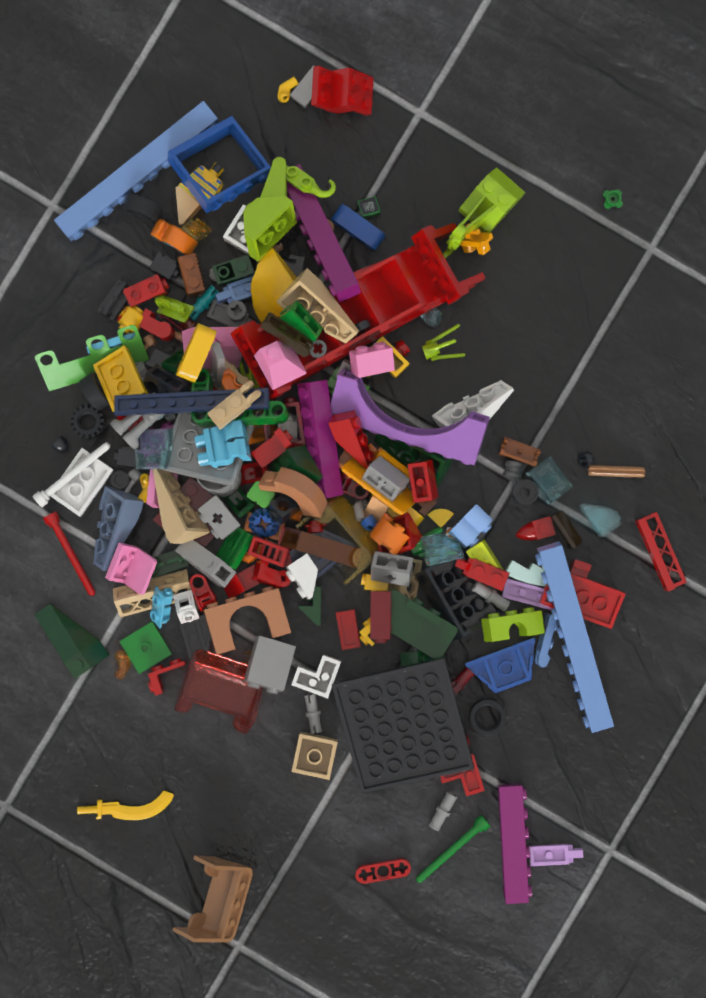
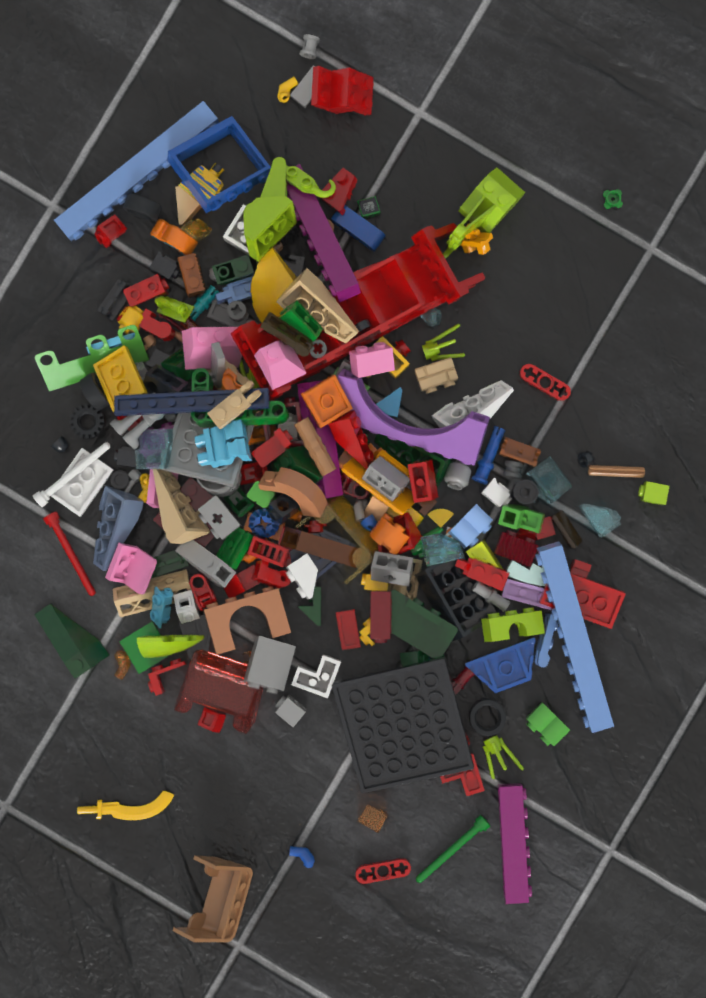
yellow beam [176,323,217,383] -> none
tan brick [292,731,338,780] -> none
light grey pin [304,693,323,734] -> none
light grey pin [429,791,458,831] -> none
lavender hinge [529,844,583,866] -> none
red fence [635,512,687,592] -> none
none -> red bracket [95,214,127,248]
none -> lime brick [137,635,204,658]
none -> red slope [198,707,226,733]
none -> light grey brick [275,695,307,727]
none -> blue arm [289,846,315,868]
none -> medium nougat axle [294,417,337,477]
none -> light grey bush [299,34,320,59]
none -> orange plate [301,375,353,428]
none -> red wing [319,168,357,216]
none -> clear orange panel [358,805,388,833]
none -> dark azure slope [376,387,402,418]
none -> tan brick [414,357,458,394]
none -> light grey head [444,460,471,490]
none -> blue pin [471,426,506,485]
none -> white window [481,478,512,508]
none -> lime plant [483,735,524,779]
none -> dark red brick [493,530,539,567]
none -> bright green brick [498,504,545,533]
none -> red beam [520,364,571,401]
none -> bright green brick [526,702,570,746]
none -> lime brick [638,481,670,505]

